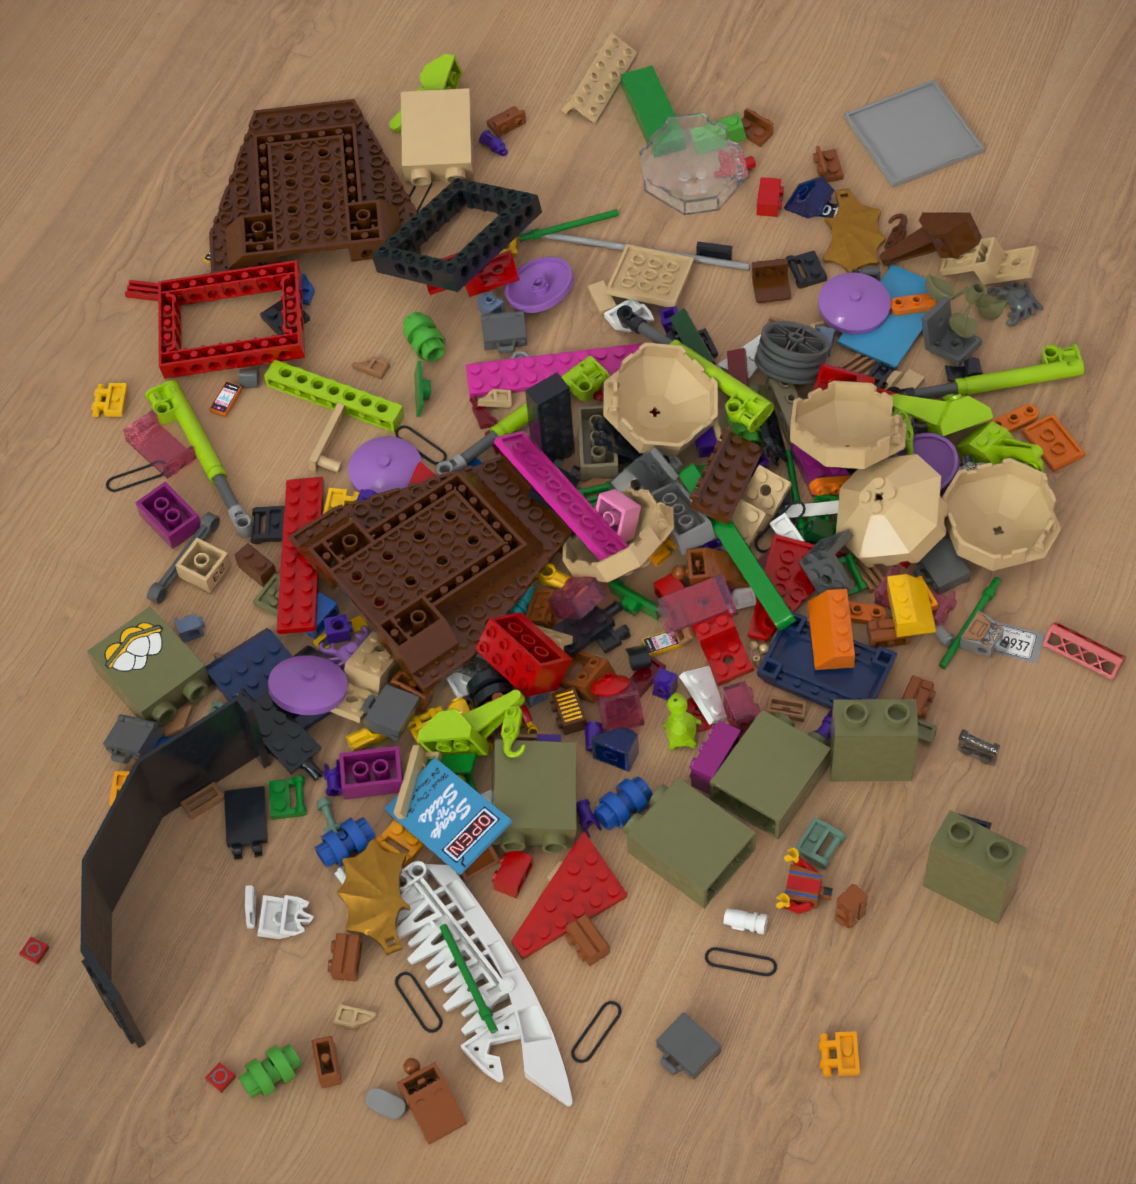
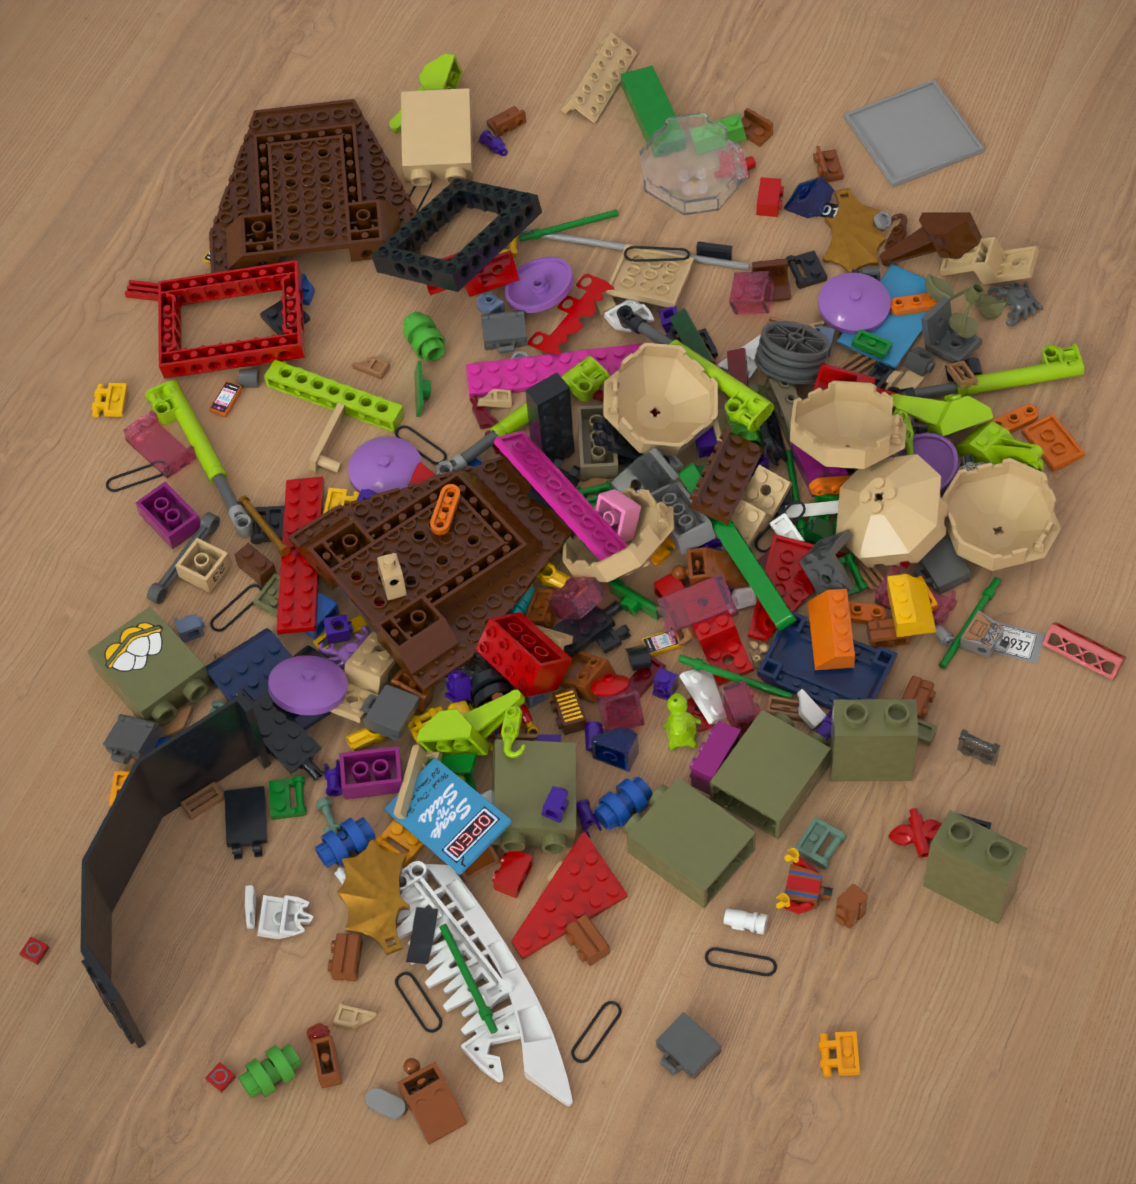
none -> black piece [210,584,262,632]
none -> pearl gold bar [238,495,290,556]
none -> clear red piece [306,1023,330,1044]
none -> tan torso [377,553,407,600]
none -> black sticker [406,907,438,964]
none -> orange plate [430,484,460,535]
none -> dark purple brick [445,670,471,703]
none -> red piece [528,274,615,354]
none -> dark purple brick [541,786,569,823]
none -> black piece [624,246,690,262]
none -> green bar [678,654,792,699]
none -> clear pink brick [729,271,774,314]
none -> white tile [797,689,826,729]
none -> green plate [851,329,893,359]
none -> light grey tile [874,211,891,230]
none -> red plant [888,808,942,858]
none -> dark grey brick [904,346,936,376]
none -> medium nougat tile [947,361,978,389]

